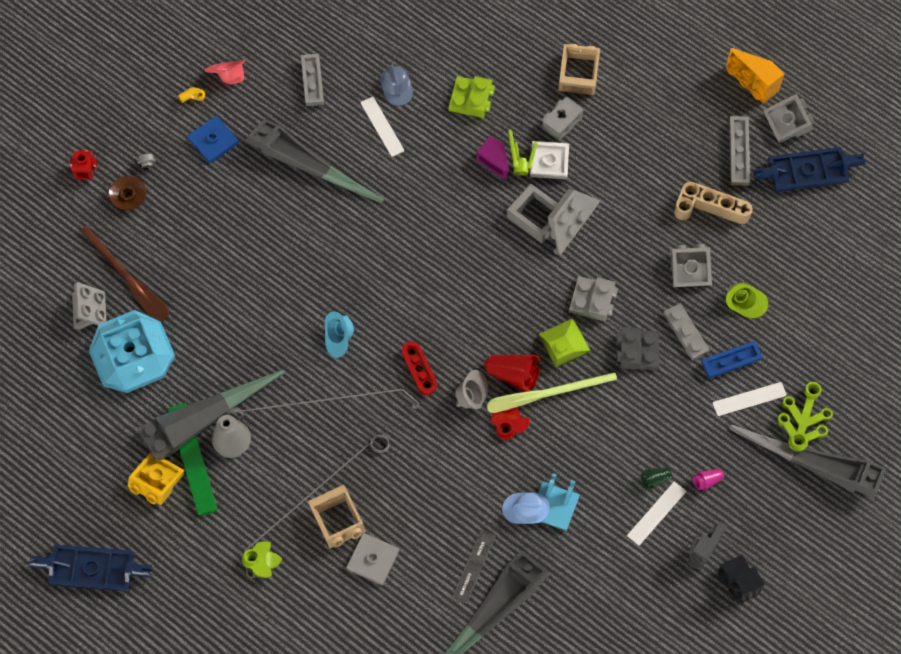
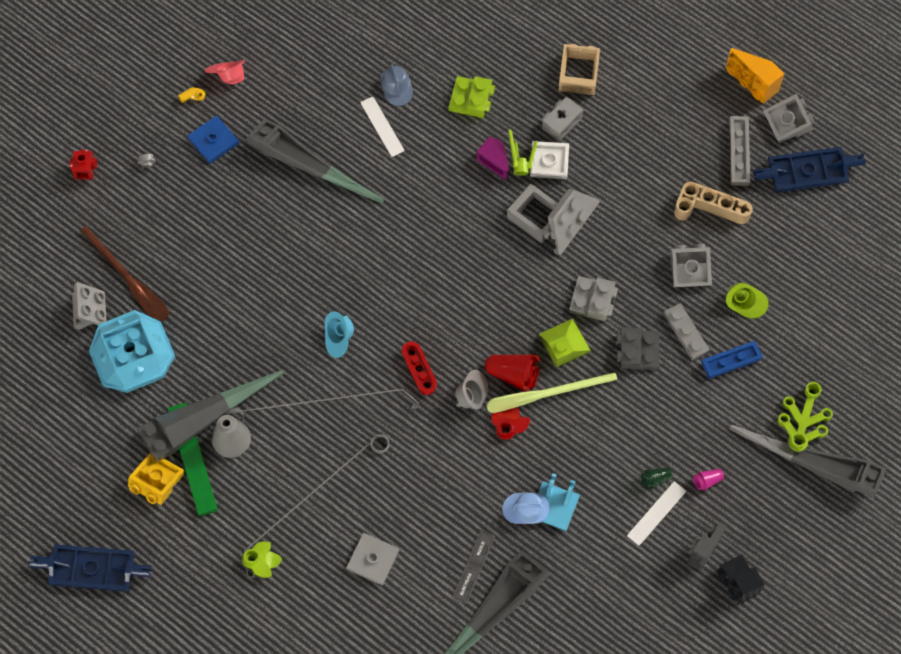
reddish brown dish [109,176,147,210] -> none
light grey plate [301,54,324,107] -> none
tan window [308,485,366,548] -> none
white sticker [713,382,786,416] -> none

